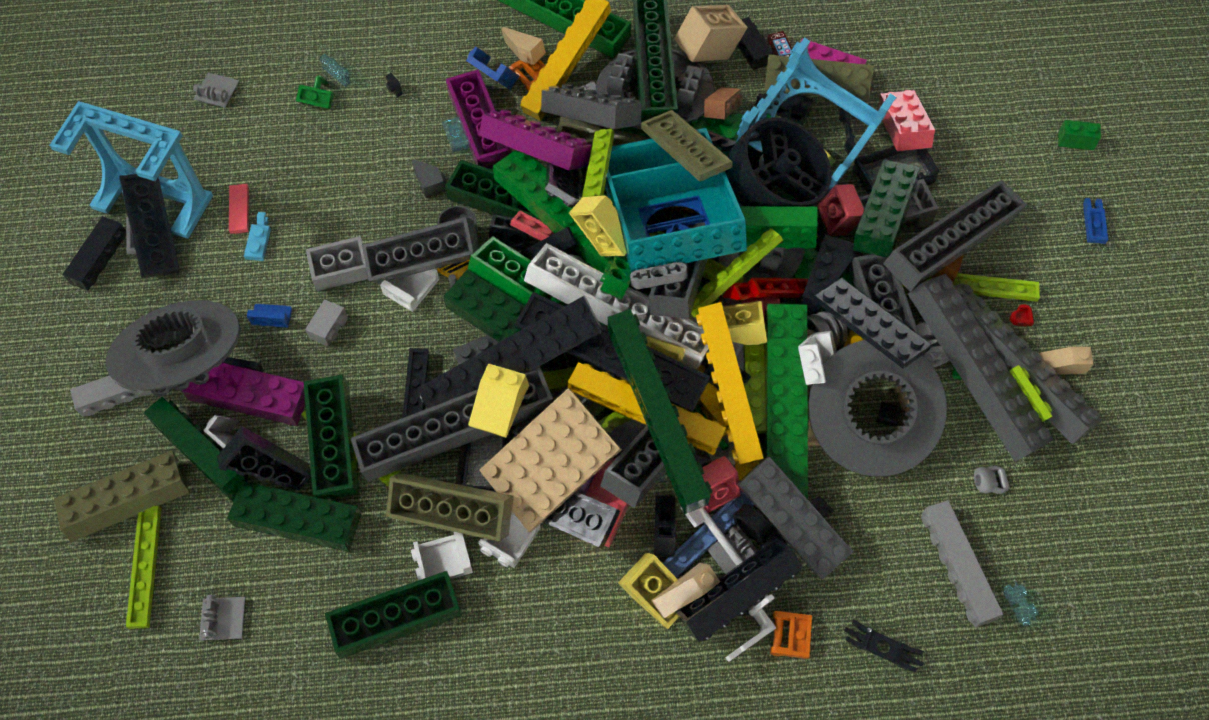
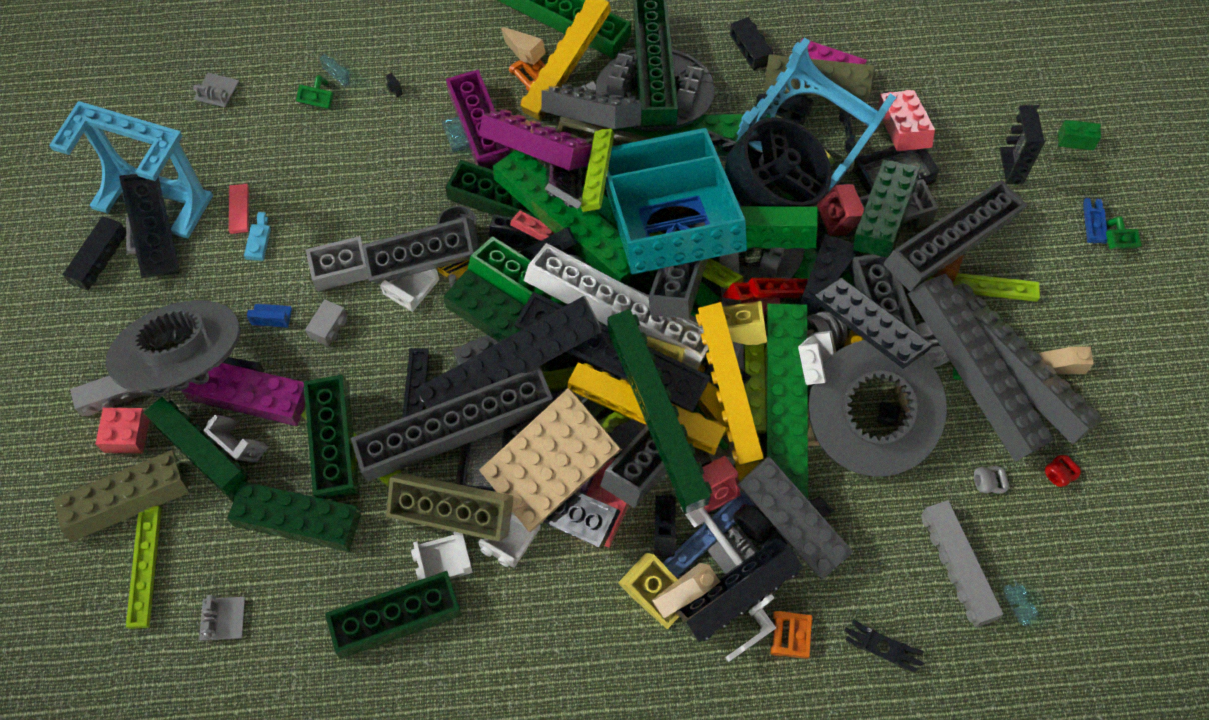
black wedge [217,426,311,490] -> none
dark grey slope [412,160,447,198] -> none
blue panel [466,46,519,90] -> none
light yellow slope [468,363,529,438] -> none
light yellow slope [569,196,627,256] -> none
green brick [600,256,631,300] -> none
light grey beam [630,262,688,289] -> none
olive plate [641,110,732,182] -> none
tan container [674,5,748,62] -> none
lime plate [691,229,783,318] -> none
nougat brick [704,87,743,119] -> none
tile [767,31,792,57] -> none
red tile [1009,304,1034,326] -> none
lime plate [1009,365,1052,422] -> none
none -> coral brick [96,408,149,454]
none -> black window [999,105,1046,185]
none -> red piece [1045,454,1081,487]
none -> green plate [1106,216,1142,249]

